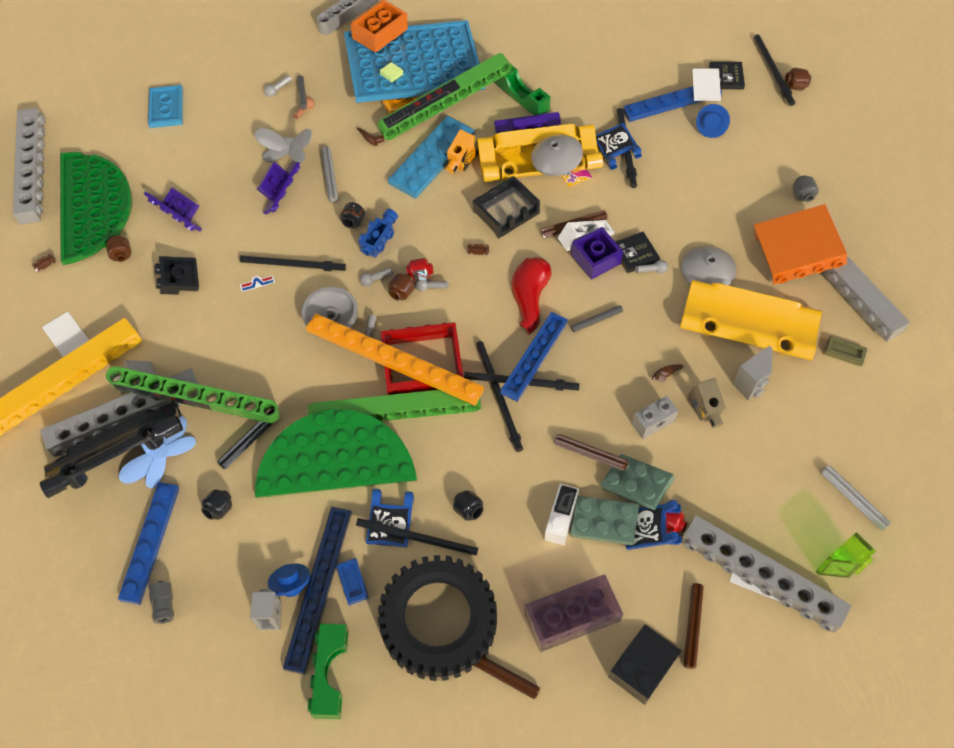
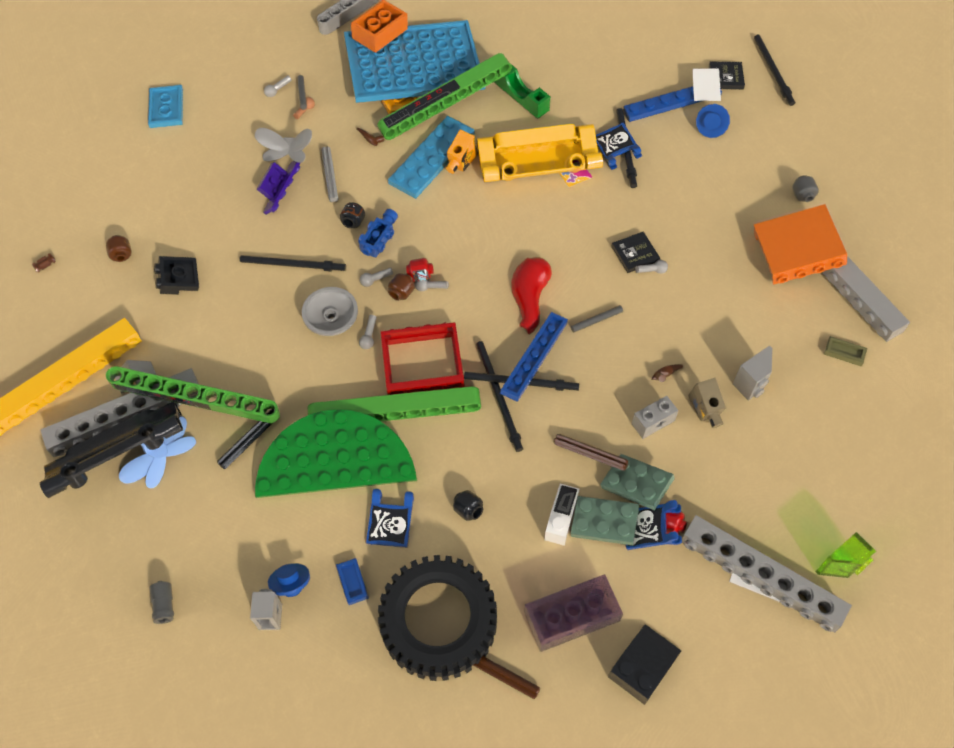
light grey brick [13,108,45,225] -> none
white sticker [42,312,89,357] -> none
green plate [60,152,133,265] -> none
blue plate [118,482,180,605] -> none
dark purple bracket [144,187,202,232] -> none
black head [201,489,232,520] -> none
sticker [240,275,275,292] -> none
dark blue tile [283,507,352,675] -> none
light orange plate [306,313,484,406] -> none
green arch [308,624,349,720] -> none
black bar [356,518,479,556] -> none
yellowish green tile [380,62,403,82] -> none
reddish brown piece [468,244,489,255] -> none
black window [472,176,540,239] -> none
dark purple bracket [494,112,562,134] -> none
light grey dish [531,134,583,176] -> none
reddish brown axle [541,210,608,238] -> none
white slope [558,220,615,251] -> none
dark purple brick [571,227,623,280] -> none
yellow panel [680,280,822,361] -> none
light grey dish [681,246,736,286] -> none
reddish brown axle [684,583,704,669] -> none
reddish brown head [785,67,811,91] -> none
light grey axle [822,466,890,530] -> none

